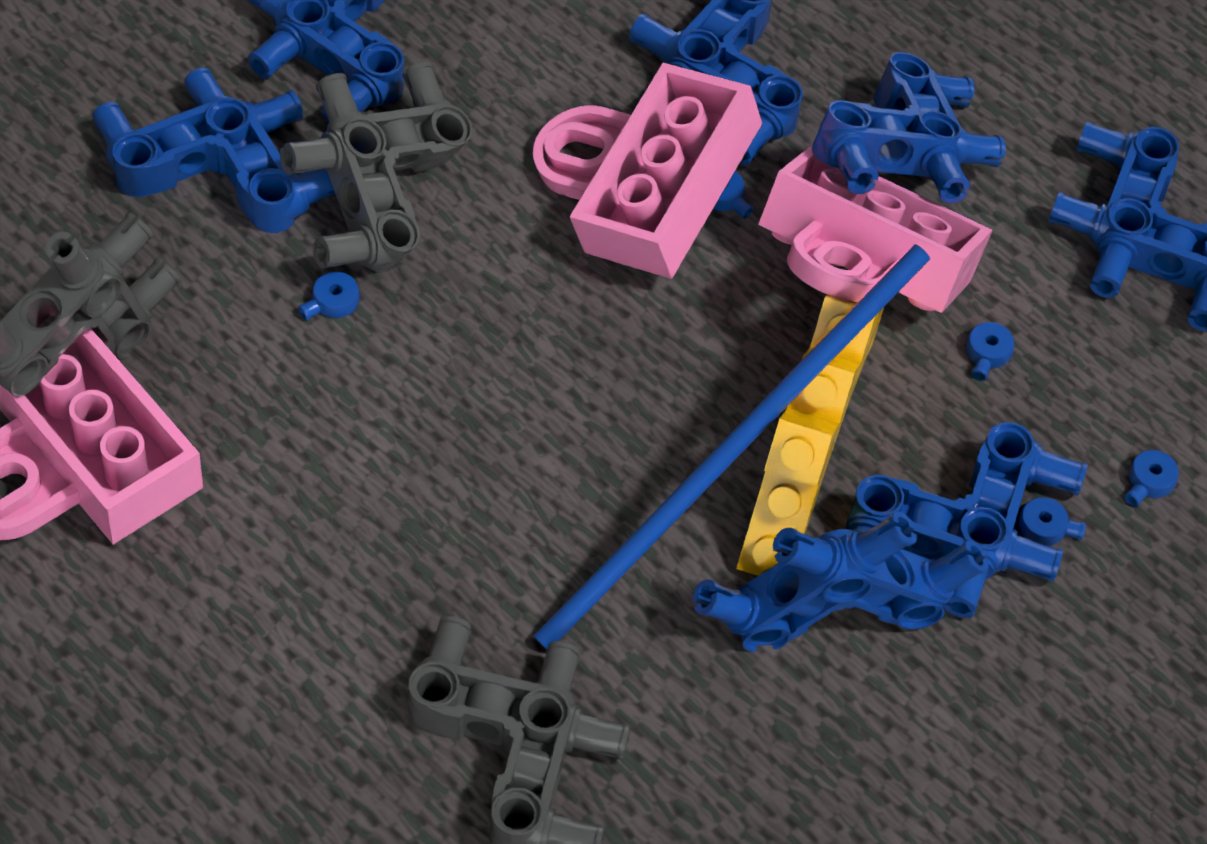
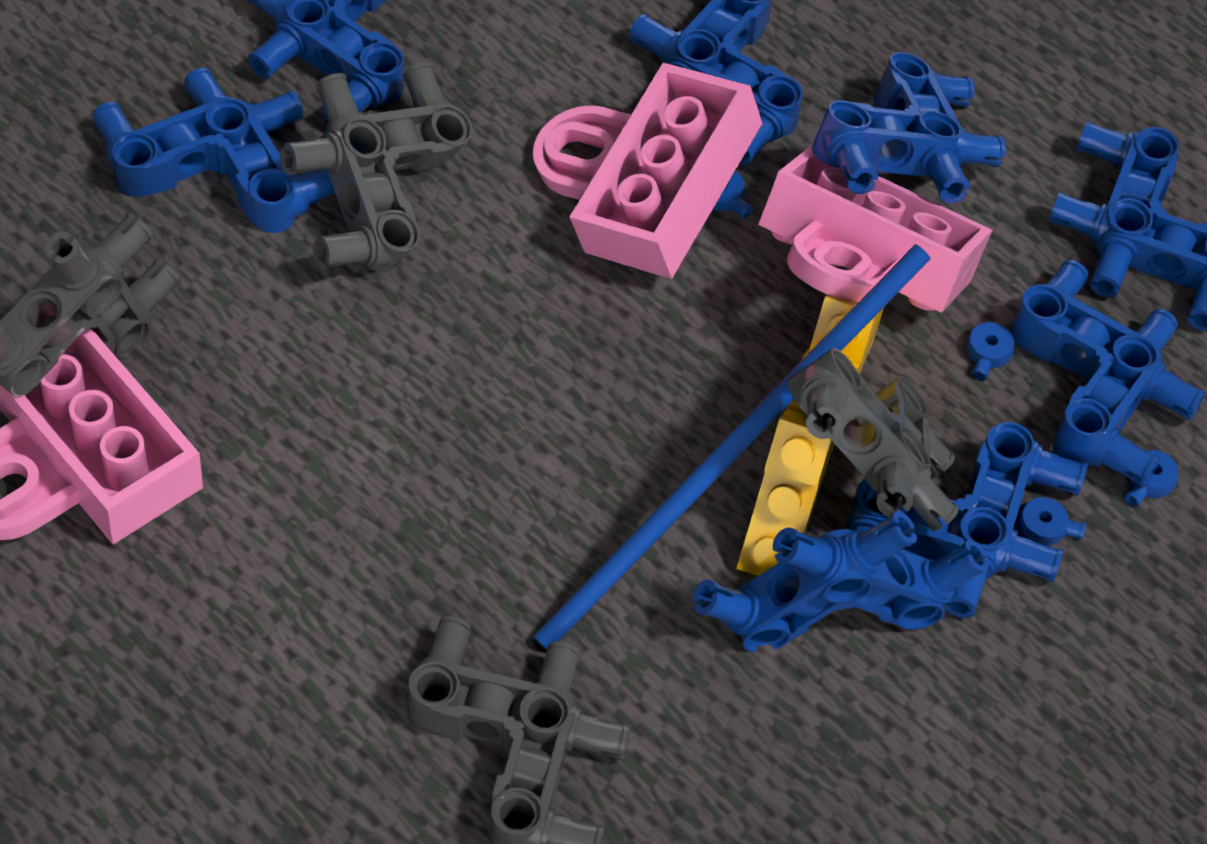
blue piece [298,272,360,321] -> none
none -> dark grey pin [788,348,958,531]
none -> blue pin [1011,260,1206,487]

